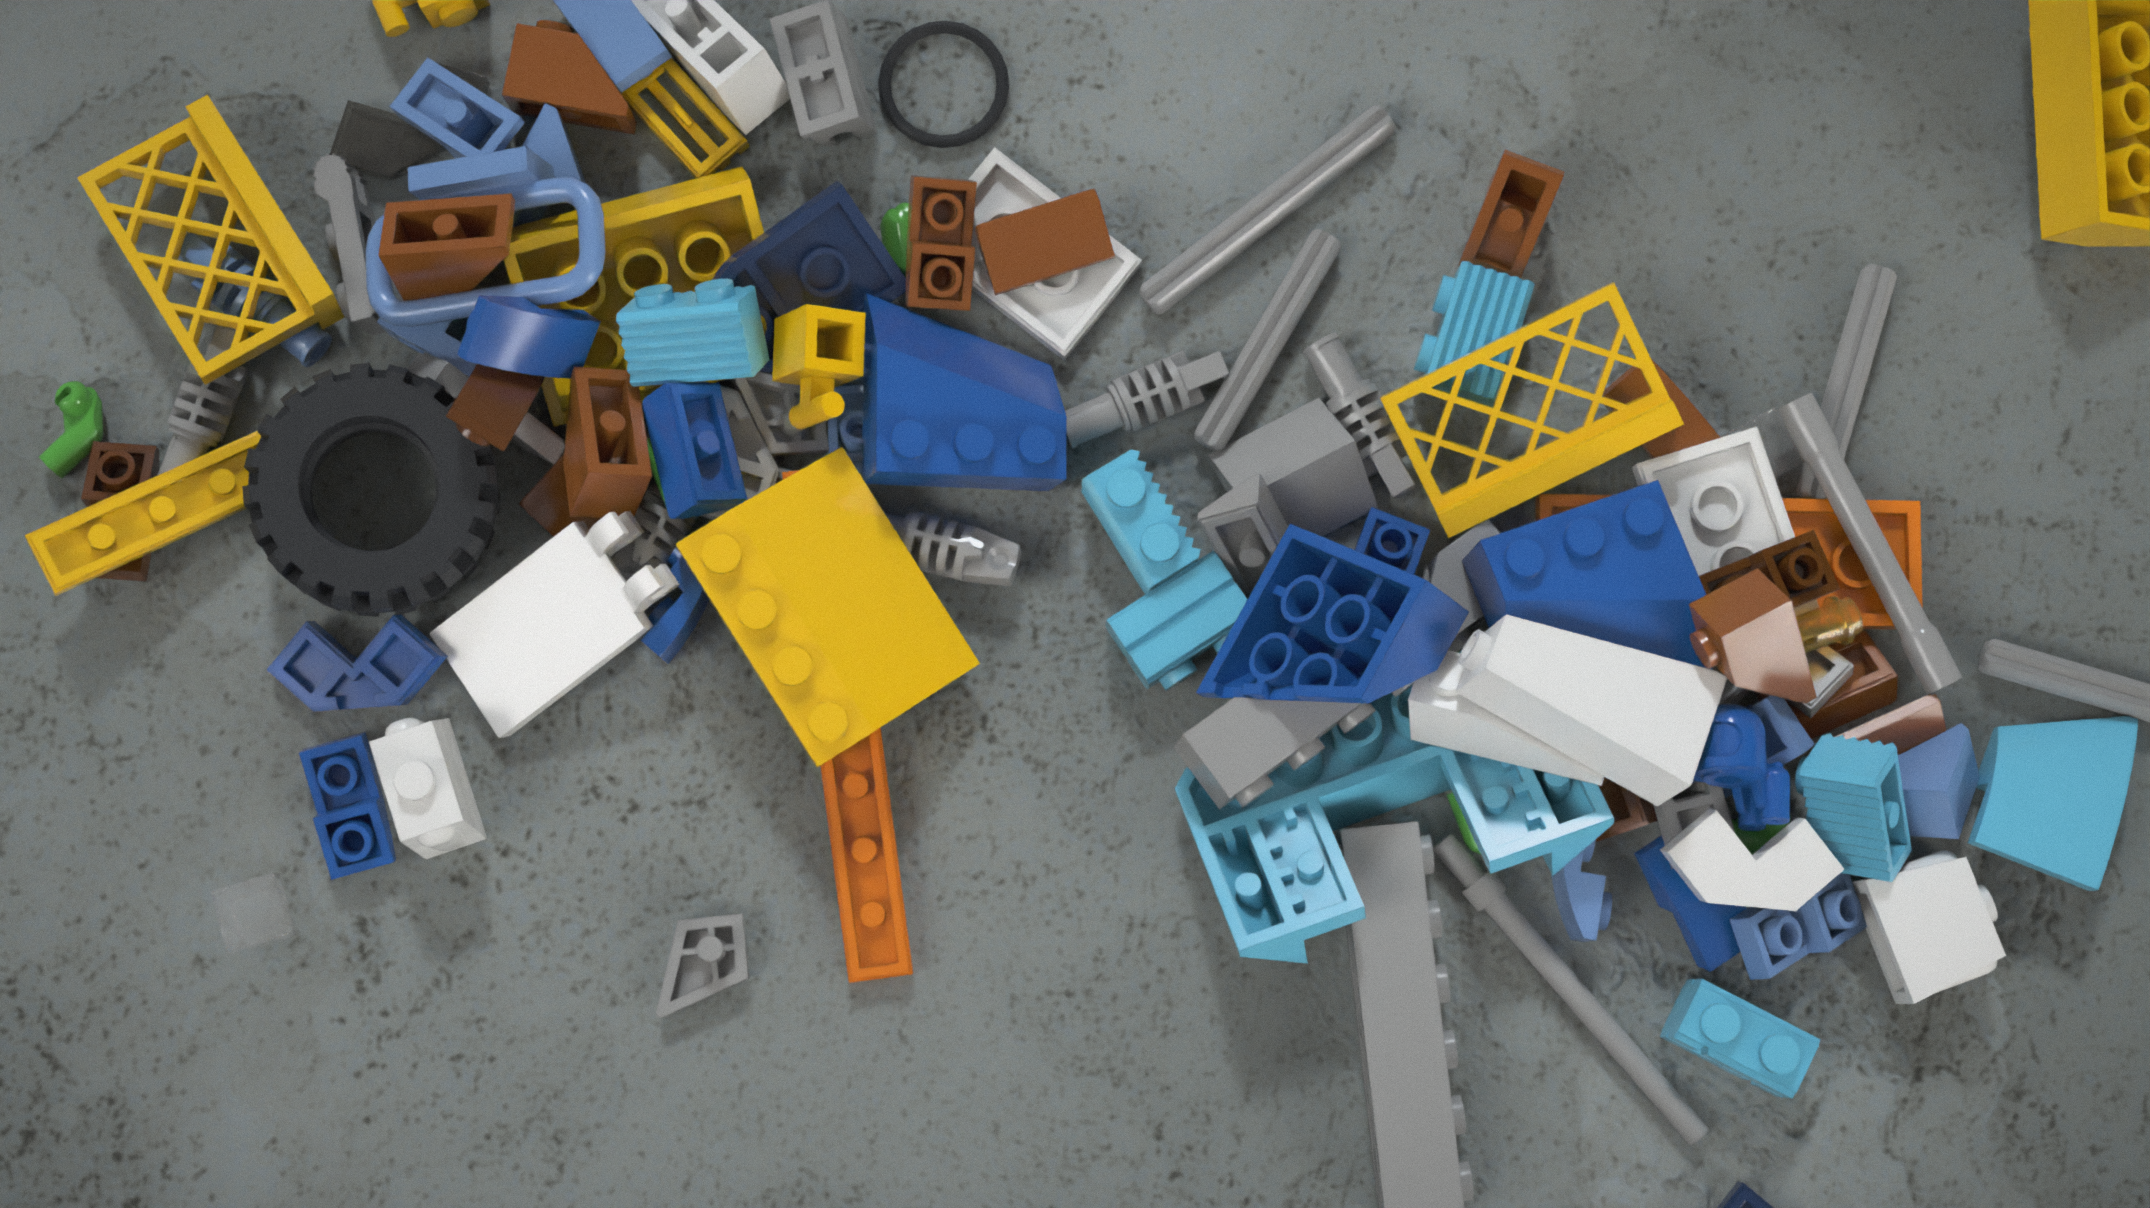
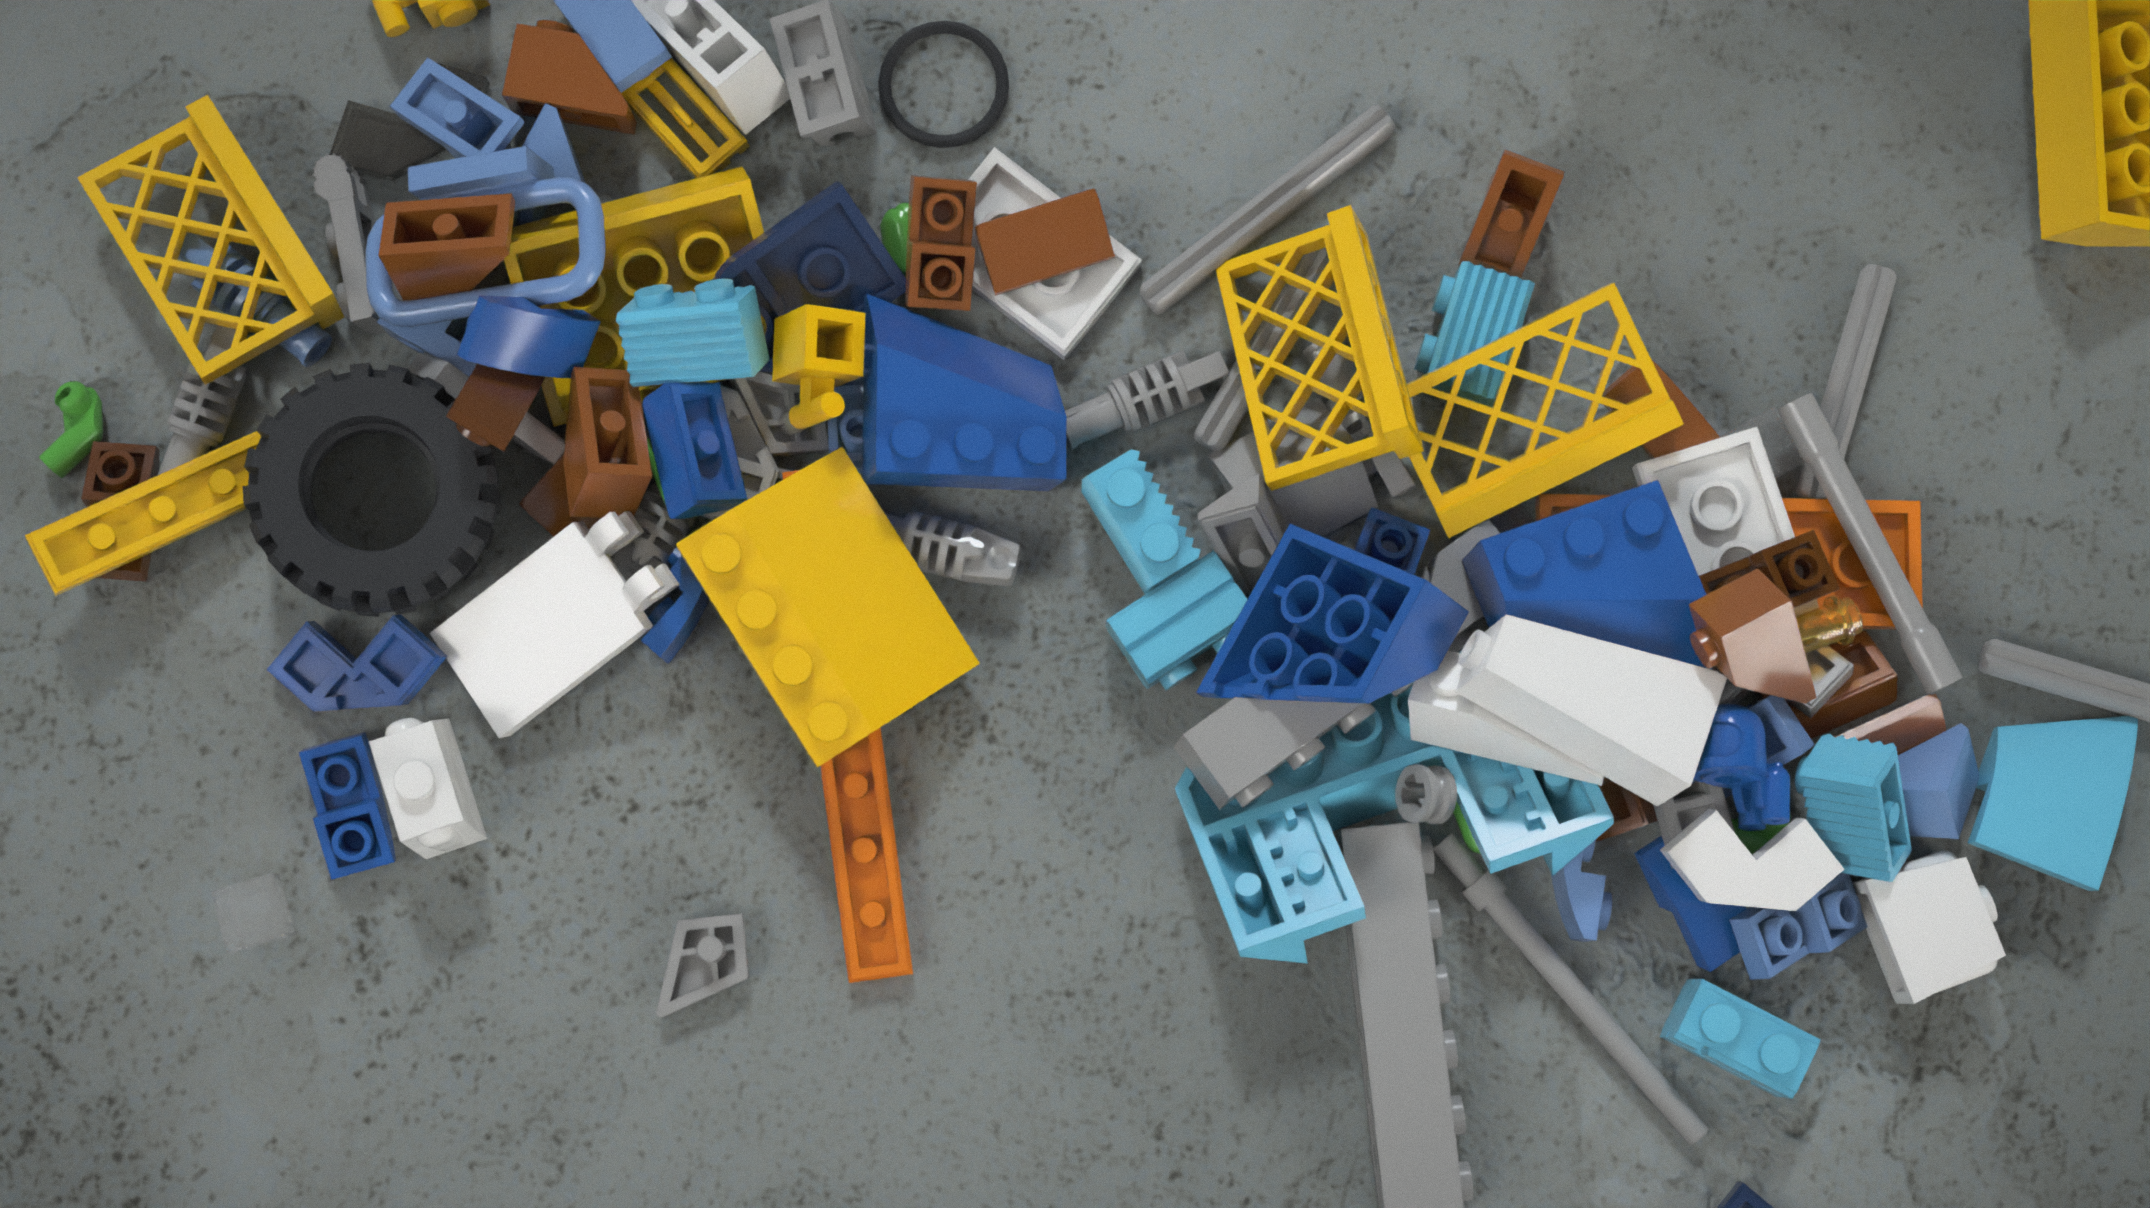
none -> yellow fence [1216,205,1424,491]
none -> light grey bush [1395,764,1457,824]

